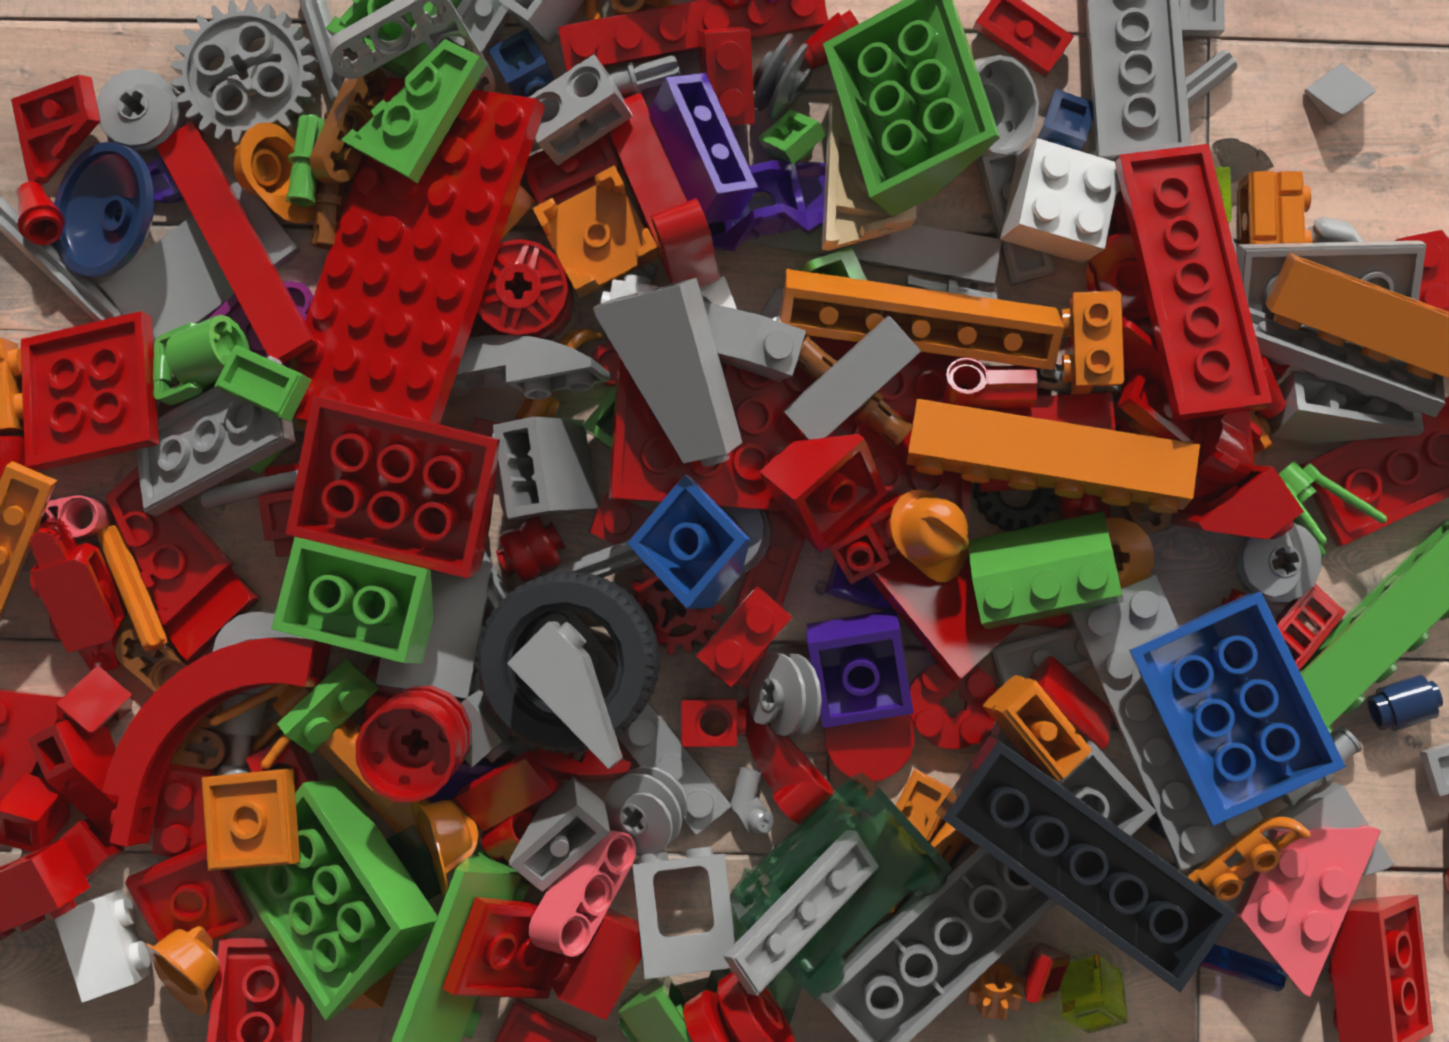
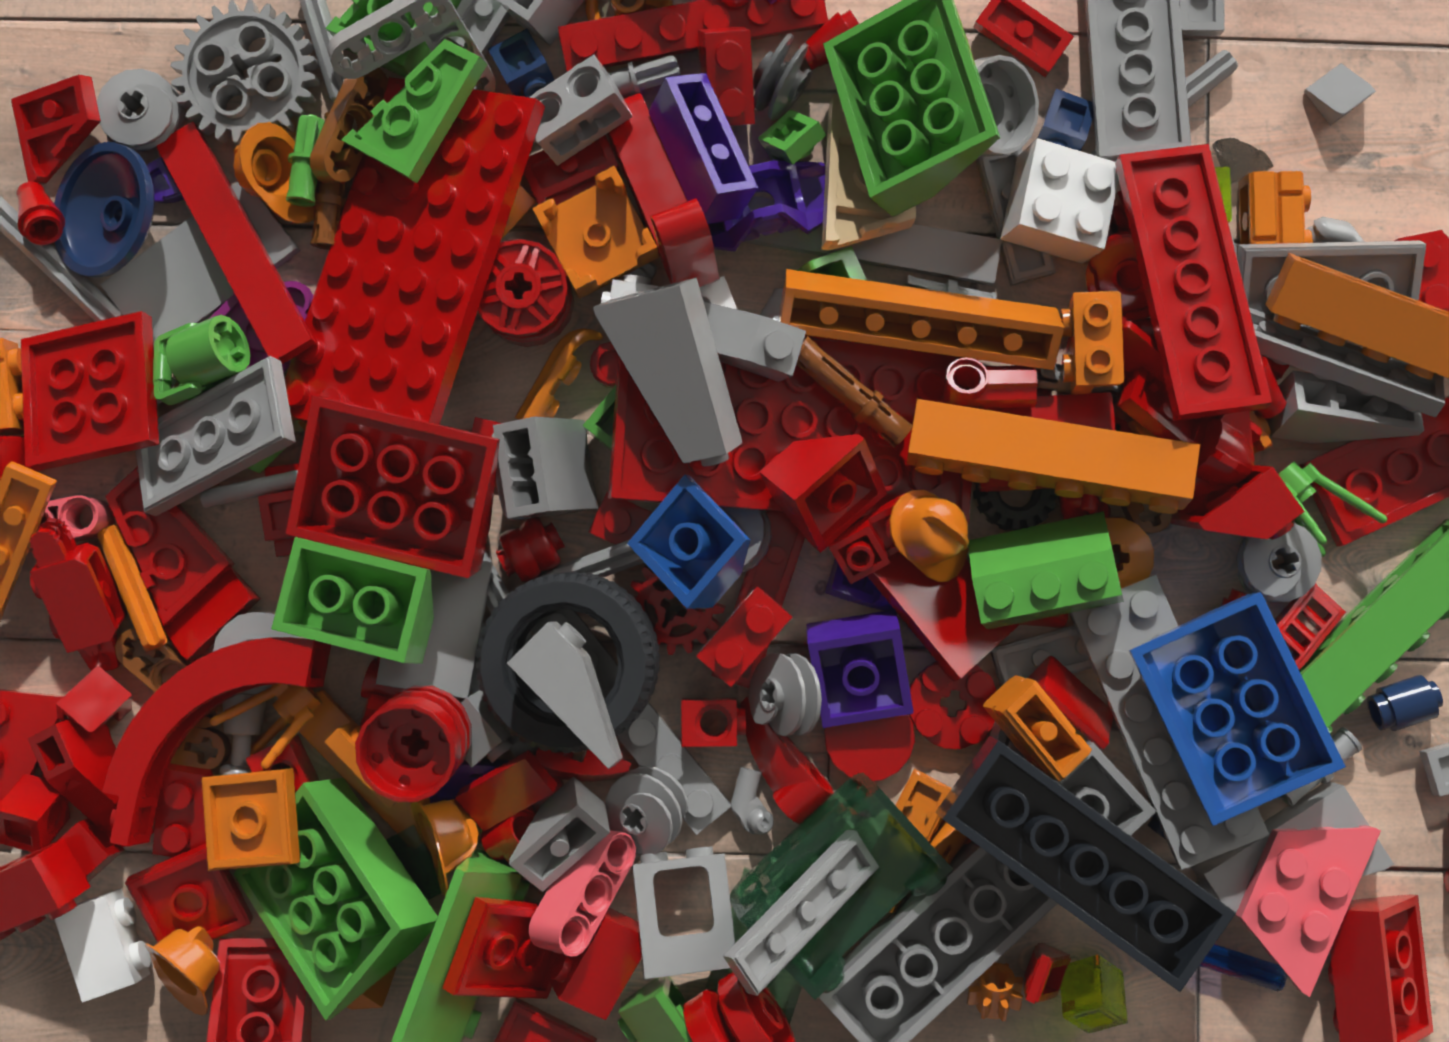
bright green tile [214,345,312,422] -> none
bright green plate [277,658,379,754] -> none
light grey slope [449,335,610,399] -> none
light grey tile [783,316,921,440] -> none
orange piece [1188,816,1311,901] -> none

